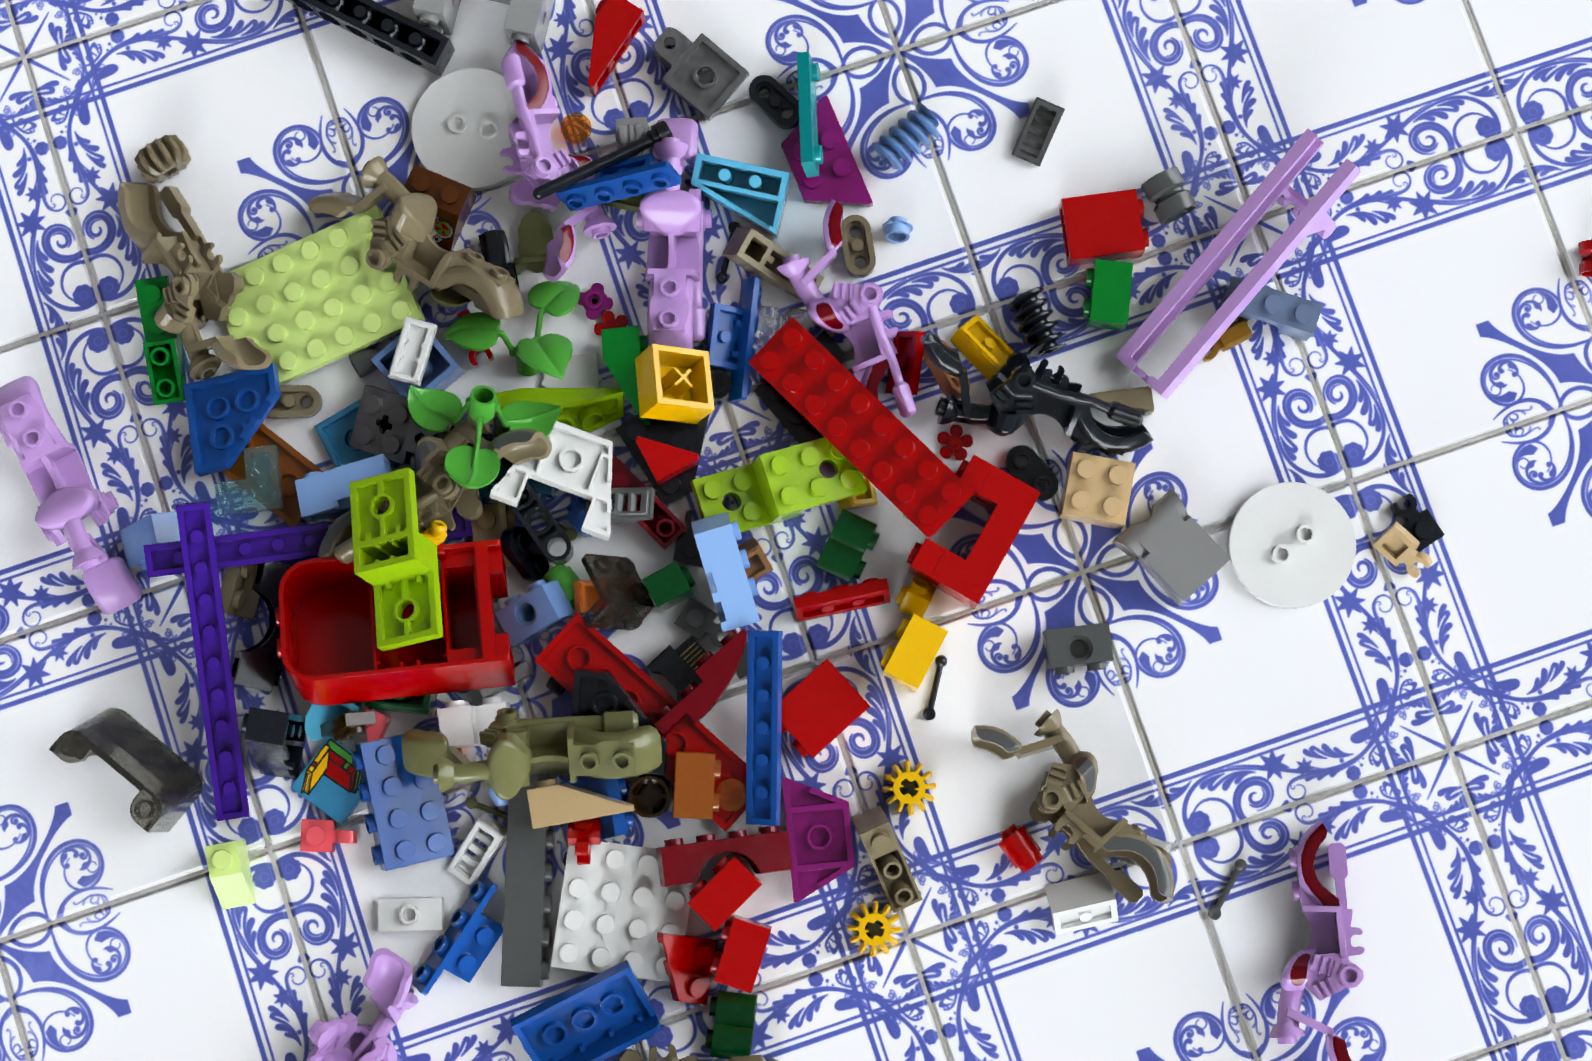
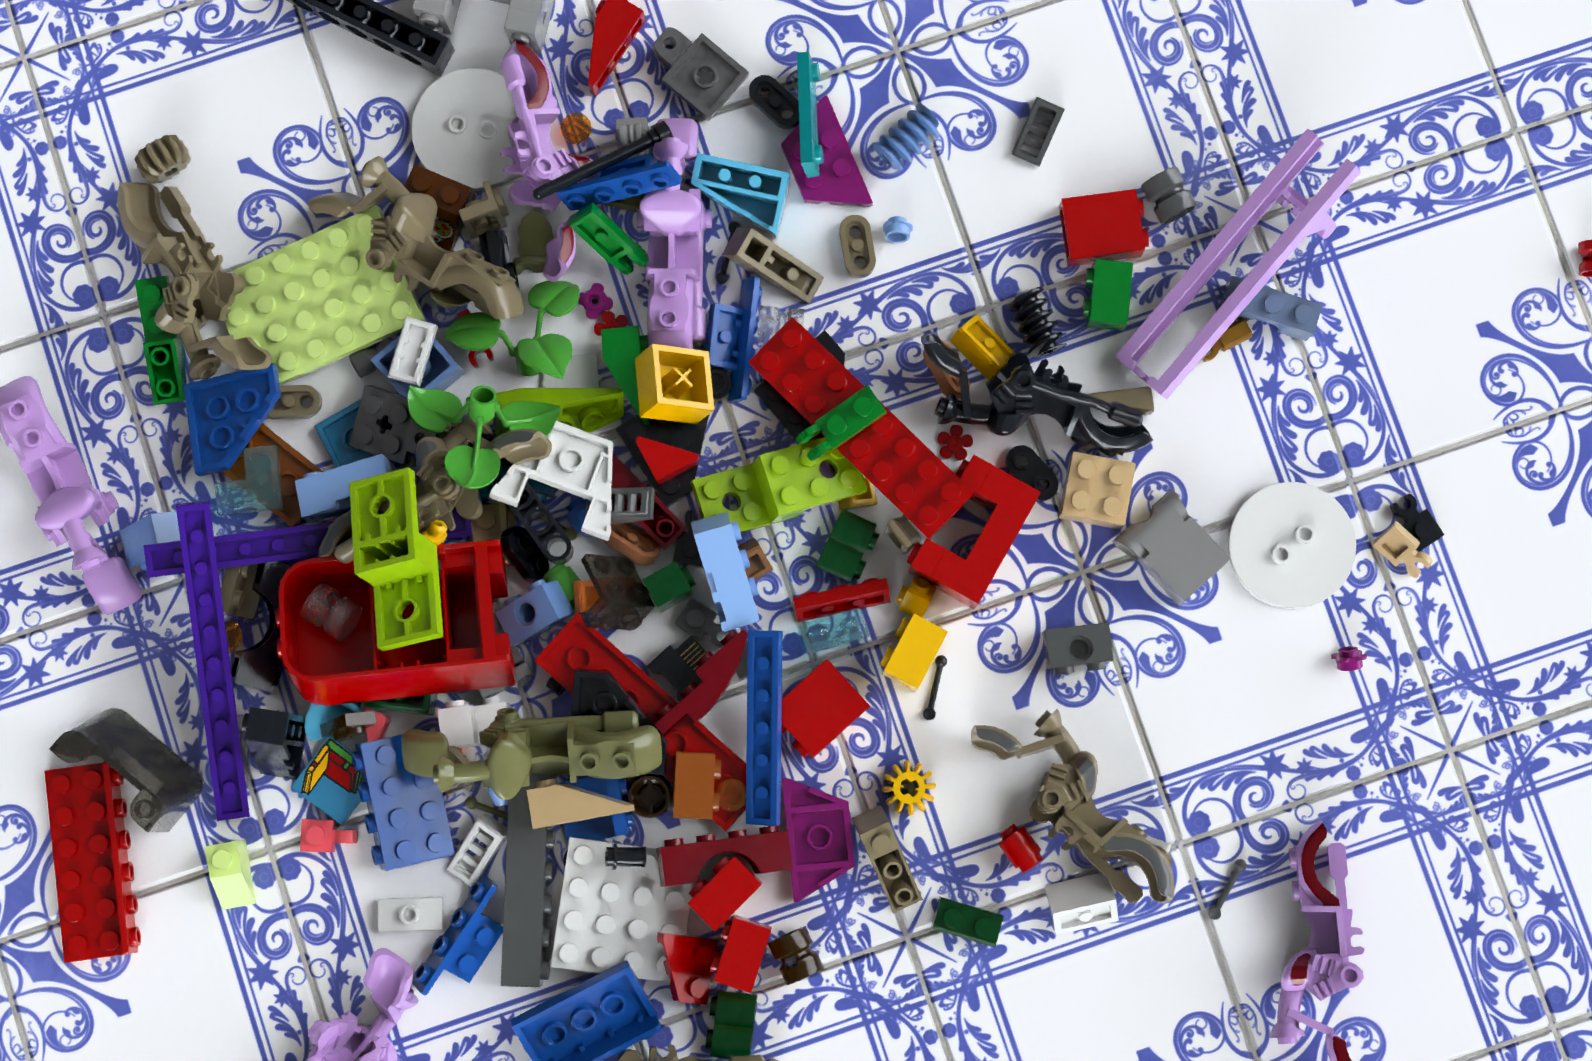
red plate [567,817,602,865] -> none
lavender piece [777,199,917,418] -> none
yellow gear [847,901,902,957] -> none
red plate [885,331,926,395] -> none
none -> red bracket [44,760,141,963]
none -> clear orange plate [225,621,243,653]
none -> clear wheel [301,583,363,641]
none -> dark tan bracket [458,181,509,239]
none -> green hinge [568,203,649,275]
none -> nougat plate [602,523,660,566]
none -> black pin [605,844,646,870]
none -> dark brown wheel [767,926,824,985]
none -> green hinge [796,385,887,461]
none -> clear light blue bracket [800,608,869,654]
none -> dark tan slope [885,516,922,555]
none -> dark green brick [931,896,1004,947]
none -> magenta plate [1331,646,1367,671]

